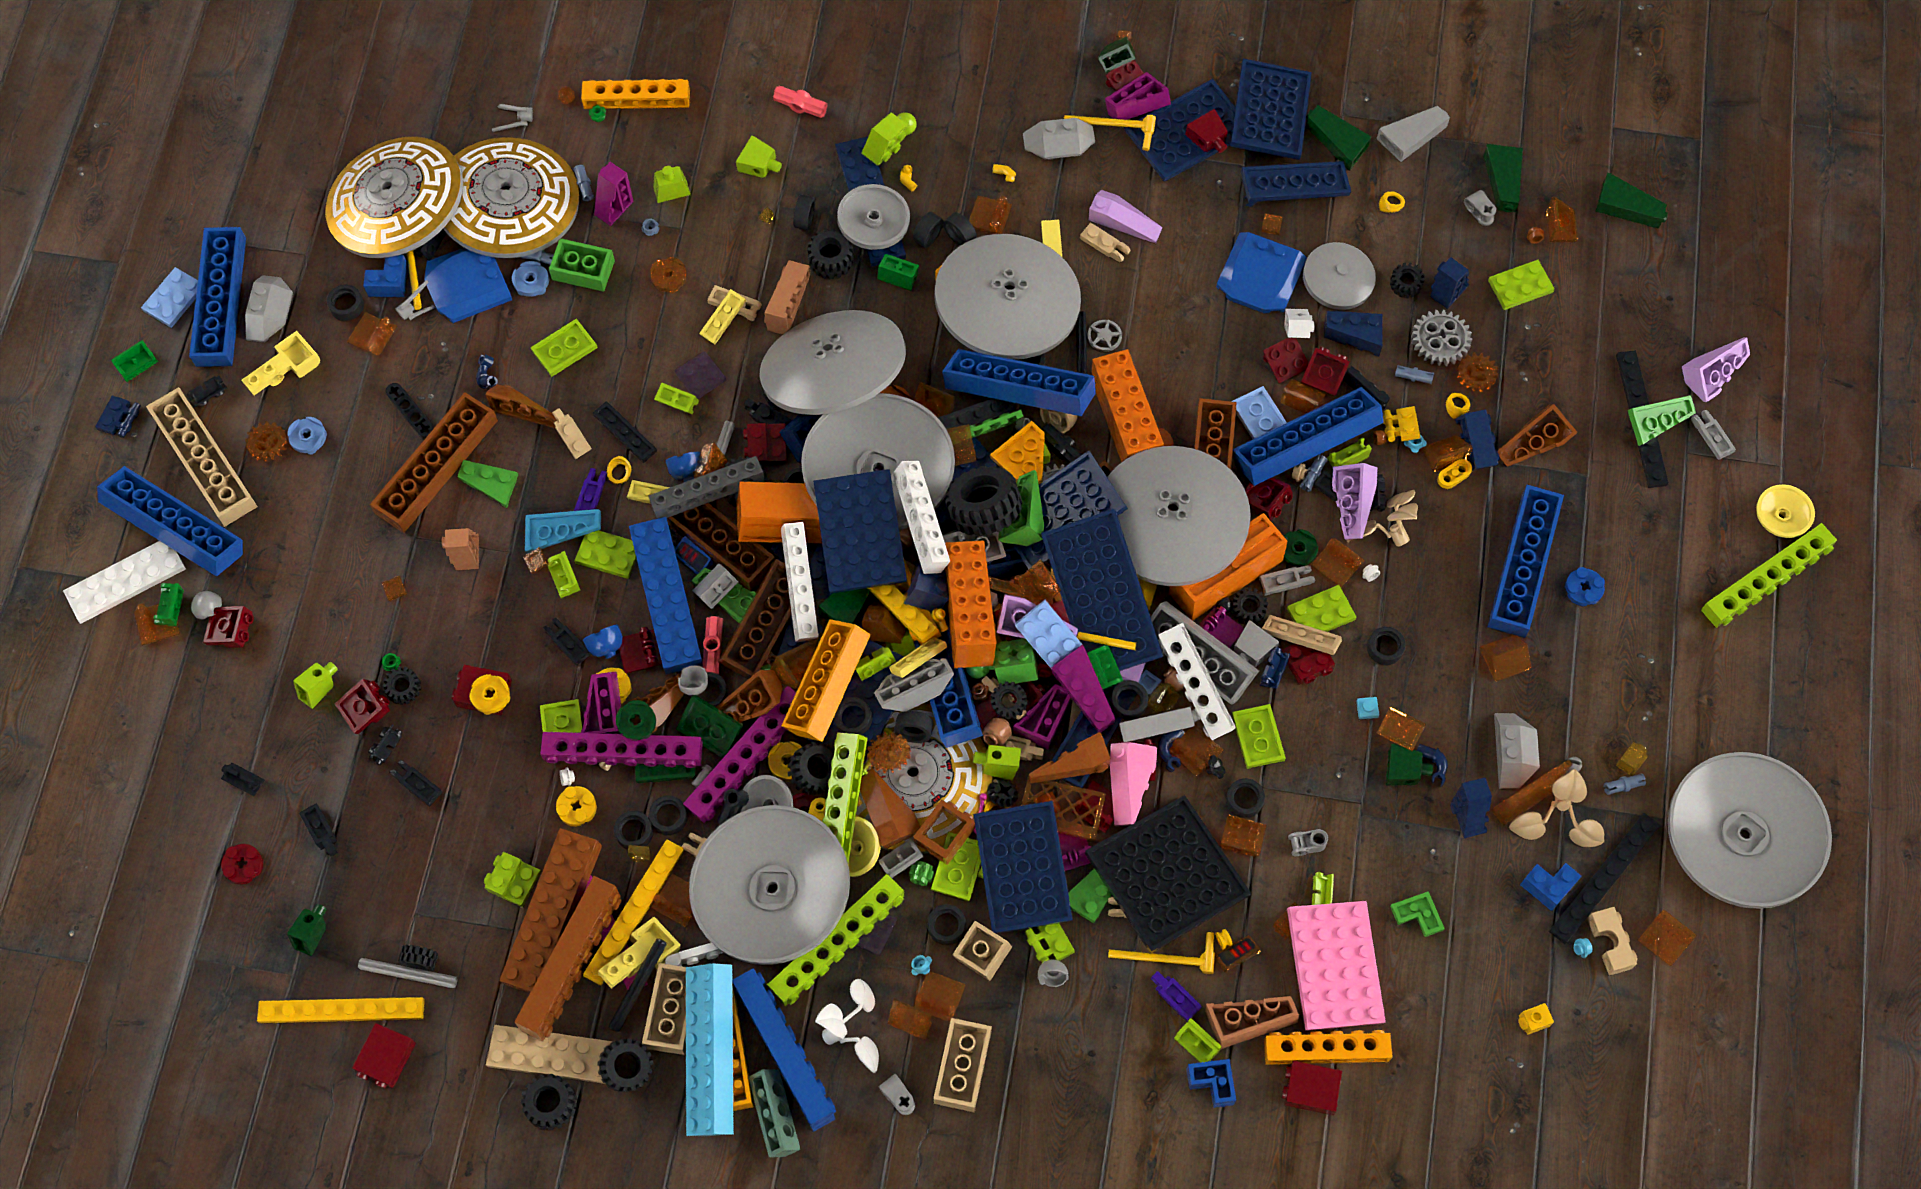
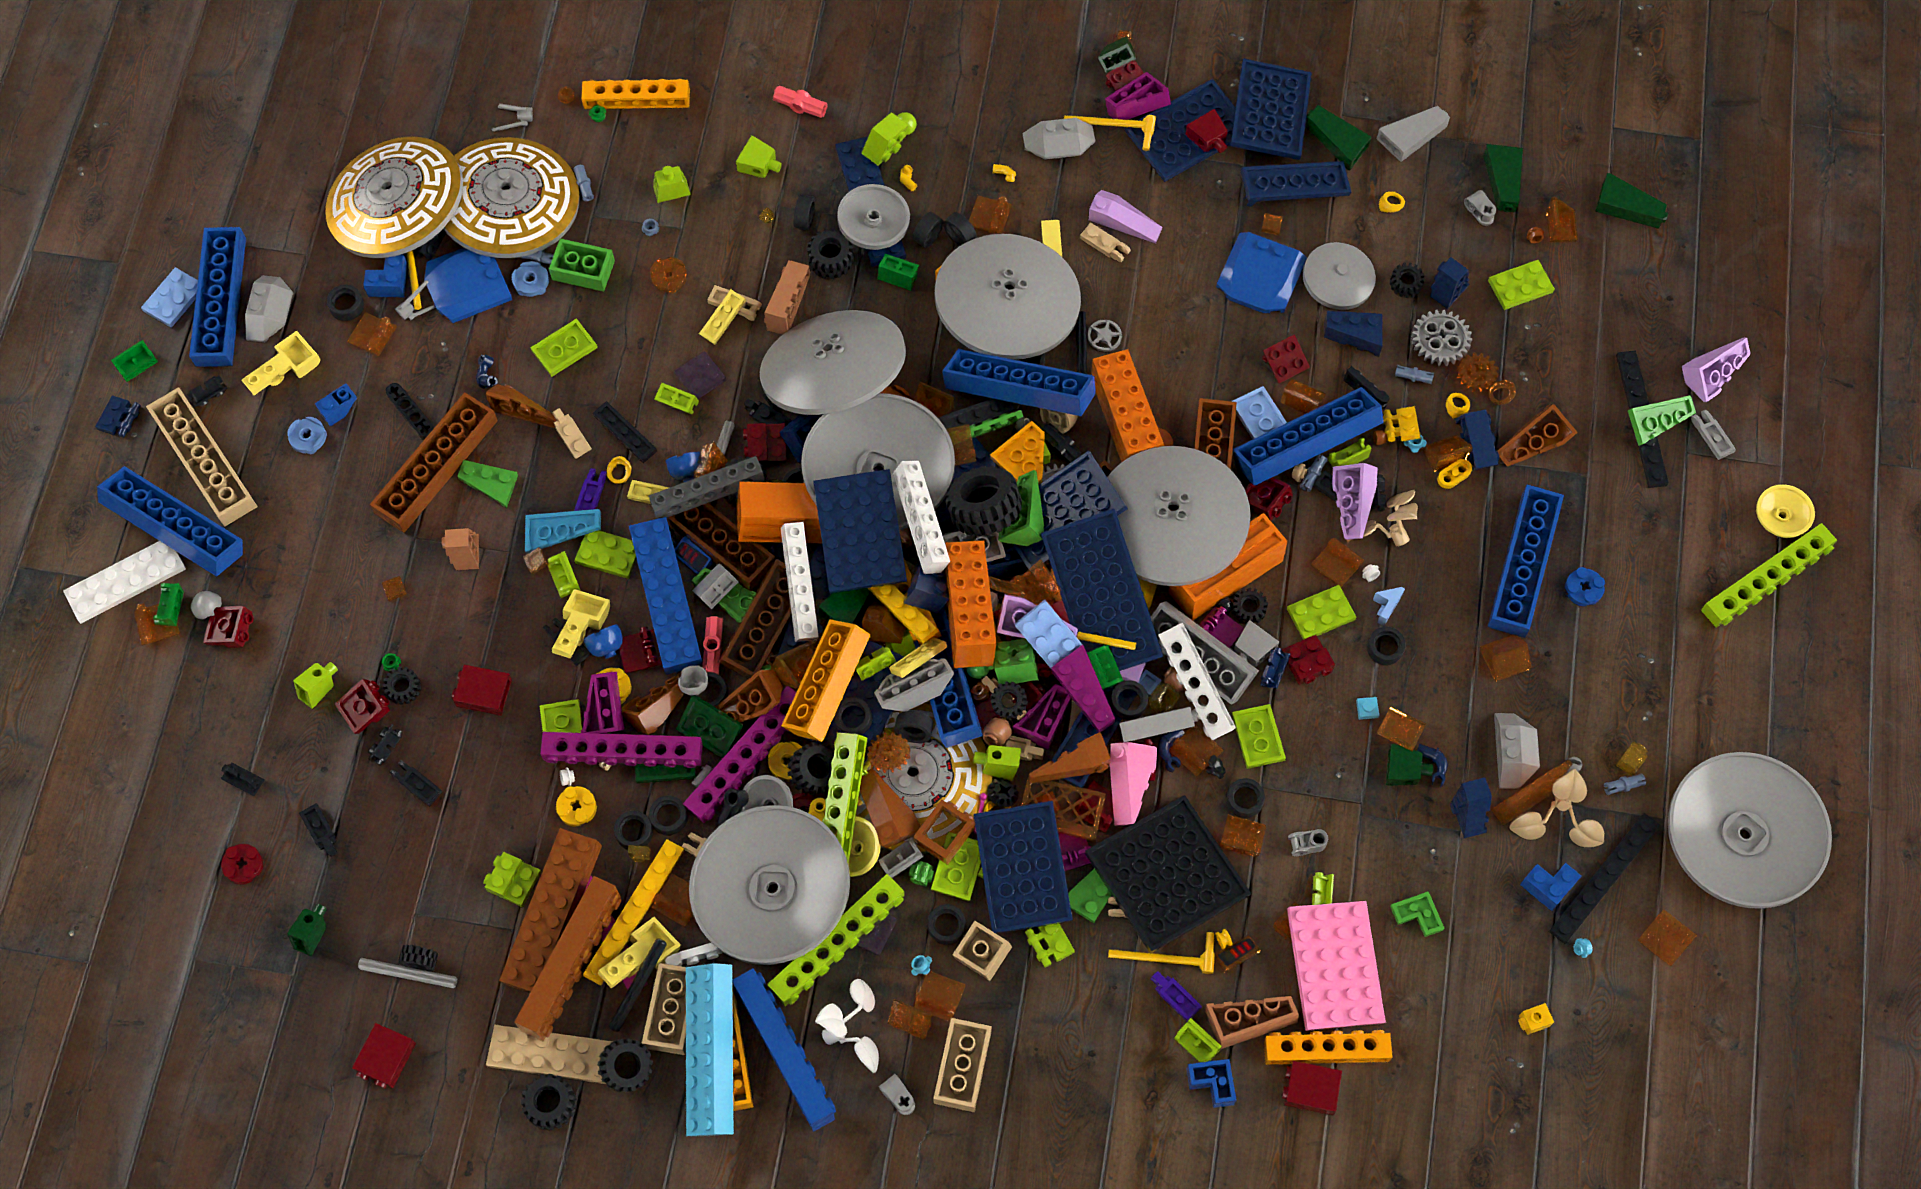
clear orange gear [245,421,288,461] -> none
yellow plate [257,997,424,1023] -> none
yellow plate [470,674,510,715] -> none
magenta wedge [594,162,634,226] -> none
dark green plate [616,700,656,741] -> none
sand green brick [748,1069,800,1157] -> none
yellow arm [931,608,949,632] -> none
light grey hair [1037,960,1068,987] -> none
light grey hinge [1259,565,1315,596] -> none
tan plate [1262,615,1342,655] -> none
white brick [1284,309,1314,338] -> none
dark green plate [1284,529,1318,567] -> none
dark red plate [1301,347,1350,396] -> none
tan arch [1587,907,1637,975] -> none
none -> blue slope [315,383,357,426]
none -> light yellow plate [552,589,610,659]
none -> light blue slope [1373,587,1405,626]
none -> clear orange piece [1489,380,1516,405]

